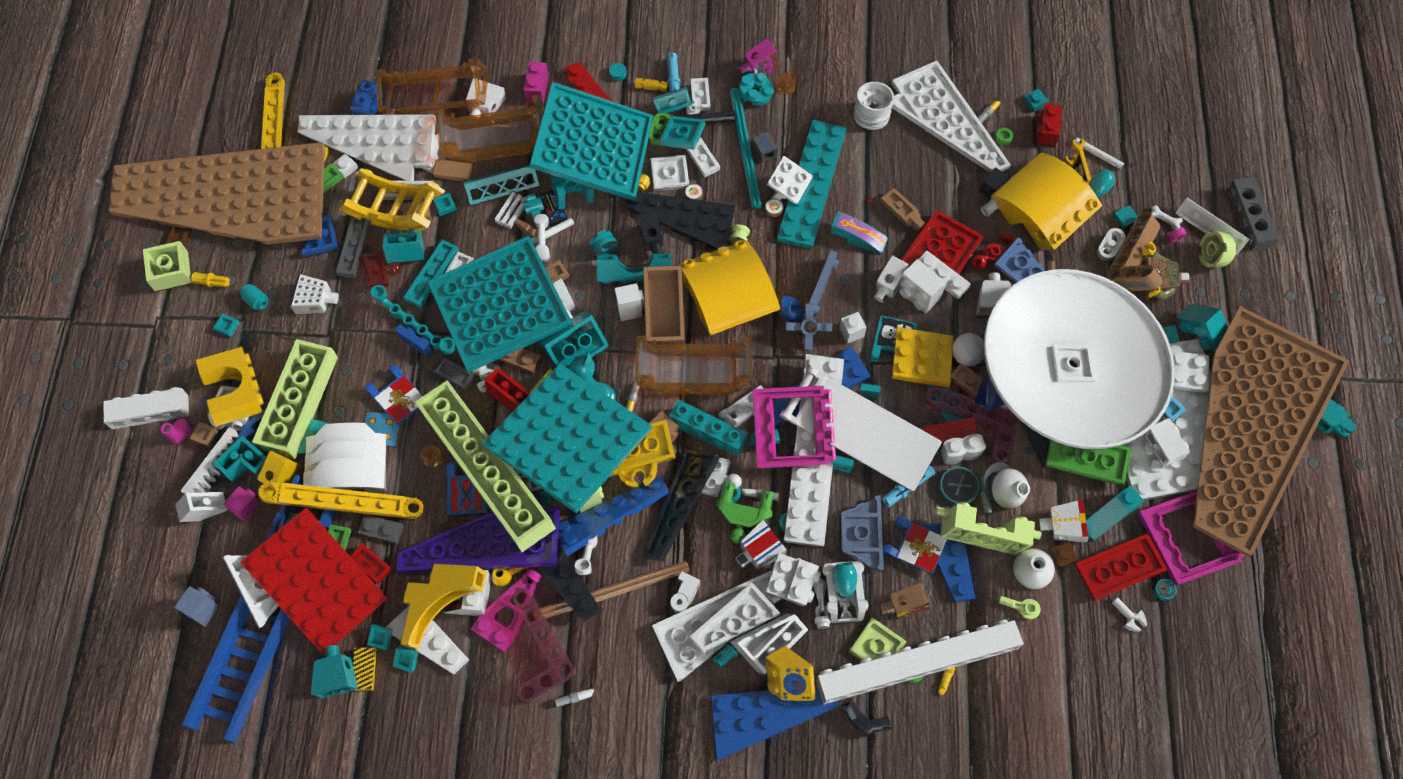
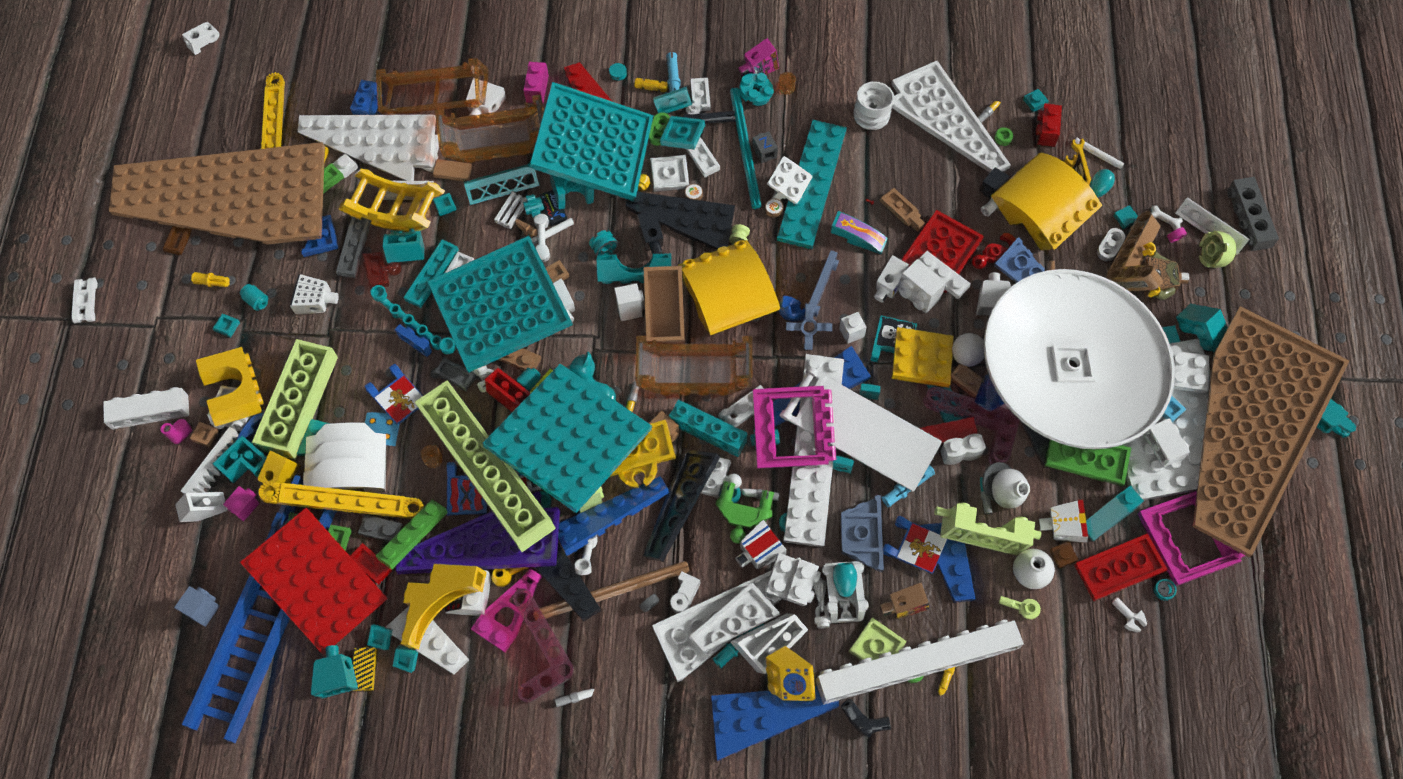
yellowish green brick [143,241,192,291] -> none
white wing [222,555,278,628] -> none
teal slope [538,311,609,368] -> none
black tile [939,467,980,504] -> none
none -> white plate [72,278,97,323]
none -> white leg [182,22,219,55]
none -> bright green plate [376,500,448,569]
none -> teal brick [515,367,541,392]
none -> dark grey tile [639,594,659,612]

